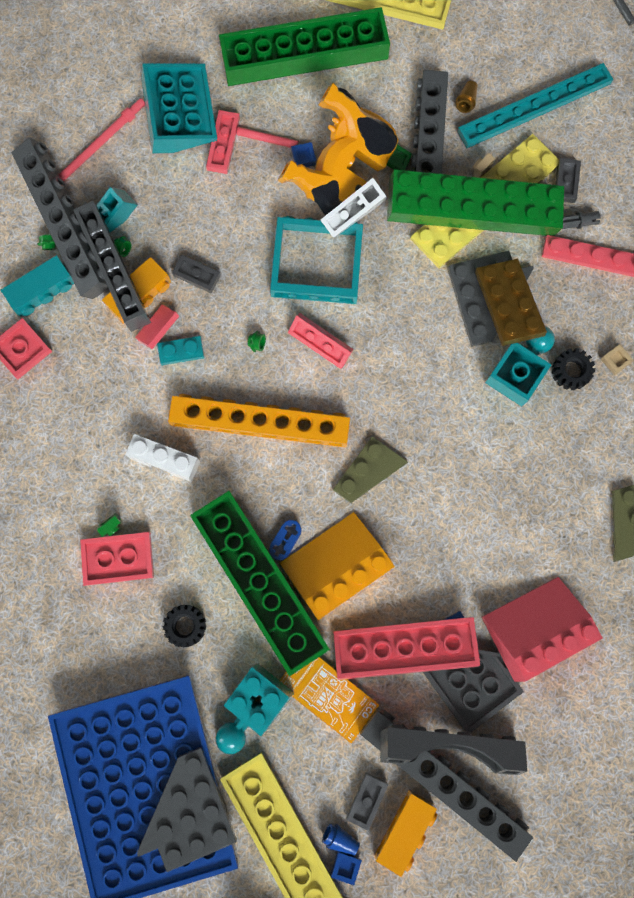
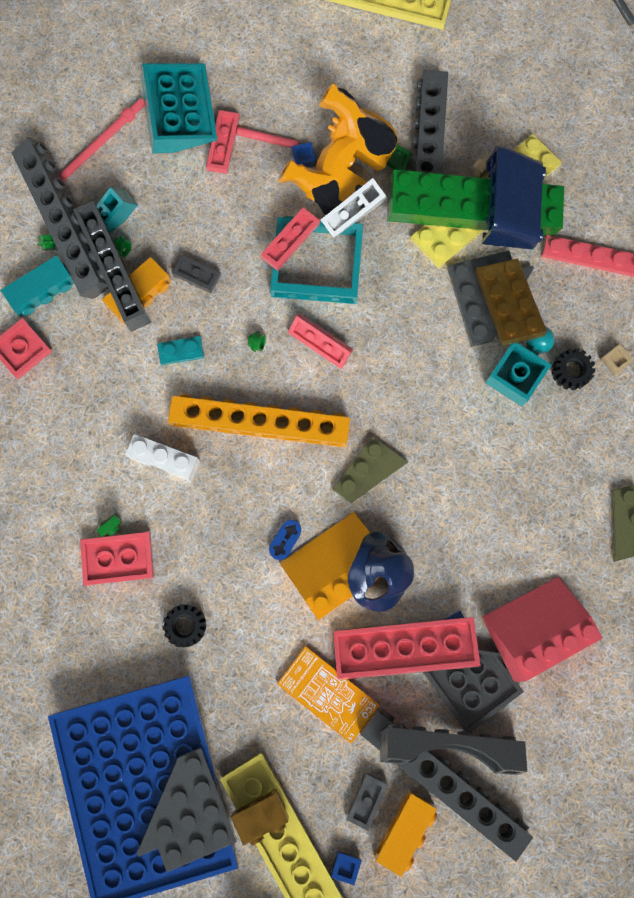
coral tile [135,305,179,349] -> none
green brick [190,491,330,677] -> none
teal brick [215,664,294,754] -> none
green brick [219,7,390,86] -> none
blue cone [322,824,360,856] -> none
pearl gold cone [455,81,478,113] -> none
teal plate [457,63,614,149] -> none
flat silver plate [555,158,581,203] -> none
dark grey axle [563,211,601,229] -> none
none -> pearl gold brick [231,789,289,846]
none -> coral plate [261,207,320,271]
none -> dark blue piece [348,531,414,612]
none -> dark blue windscreen [482,146,546,250]

